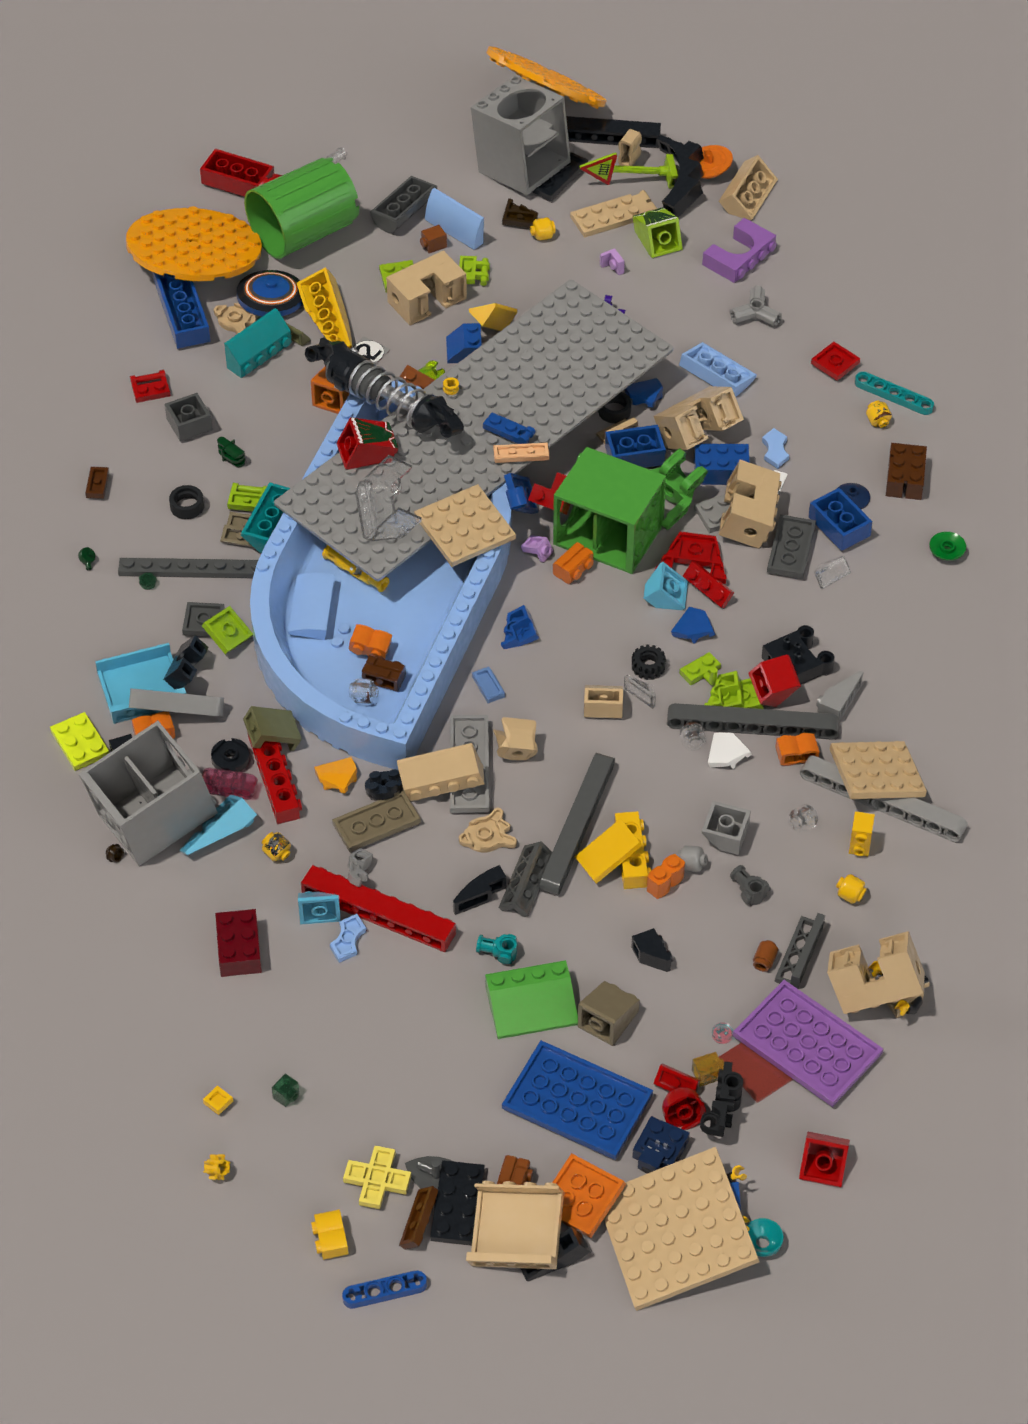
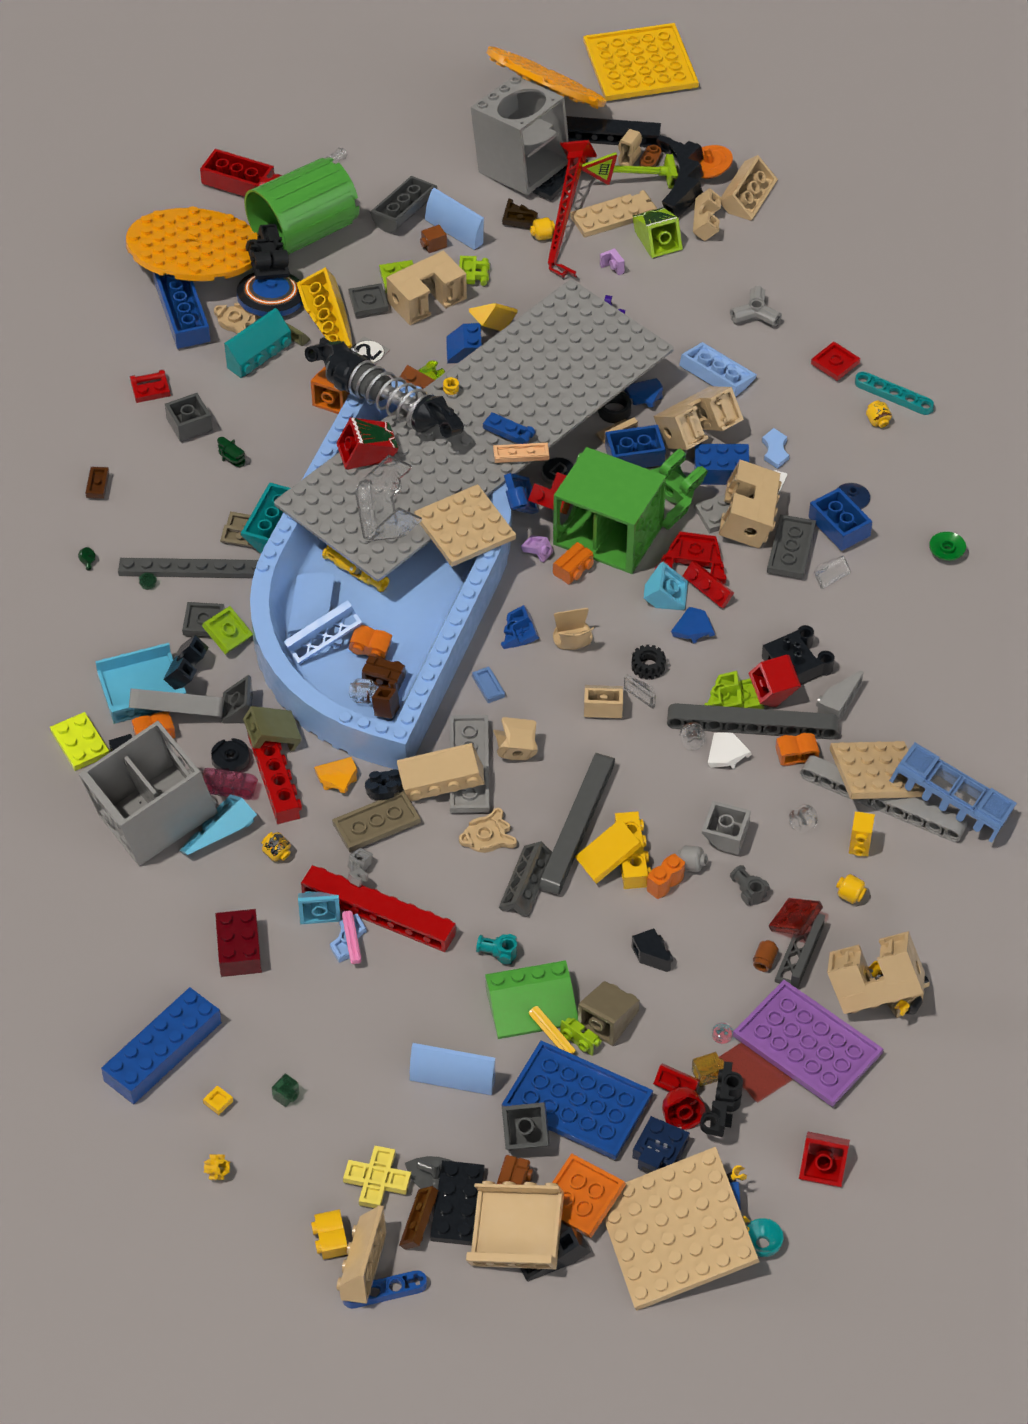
dark brown plate [106,844,124,862] -> none
black tyre [169,485,204,519] -> none
lime plate [227,482,267,511] -> none
black slope [453,865,506,915] -> none
lime plate [679,652,721,686] -> none
medium lavender arch [702,218,776,283] -> none
reddish brown piece [885,443,927,500] -> none
none -> blue brick [101,987,222,1105]
none -> dark grey slope [221,675,253,724]
none -> black plate [246,224,290,280]
none -> light blue fence [284,600,363,665]
none -> tan slope [337,1205,387,1304]
none -> bright pink axle [342,910,361,964]
none -> dark grey plate [348,283,389,317]
none -> reddish brown brick [372,680,400,719]
none -> light blue slope [410,1043,495,1095]
none -> dark grey brick [502,1102,550,1150]
none -> yellow axle [529,1006,576,1054]
none -> black tile [541,456,575,485]
none -> red piece [548,140,597,278]
none -> tan piece [553,608,594,650]
none -> lime hinge [560,1017,602,1056]
none -> yellow plate [583,23,699,101]
none -> dark orange plate [640,145,662,167]
none -> tan arch [693,188,721,241]
none -> clear red plate [768,898,823,935]
none -> medium blue window [889,742,1017,843]

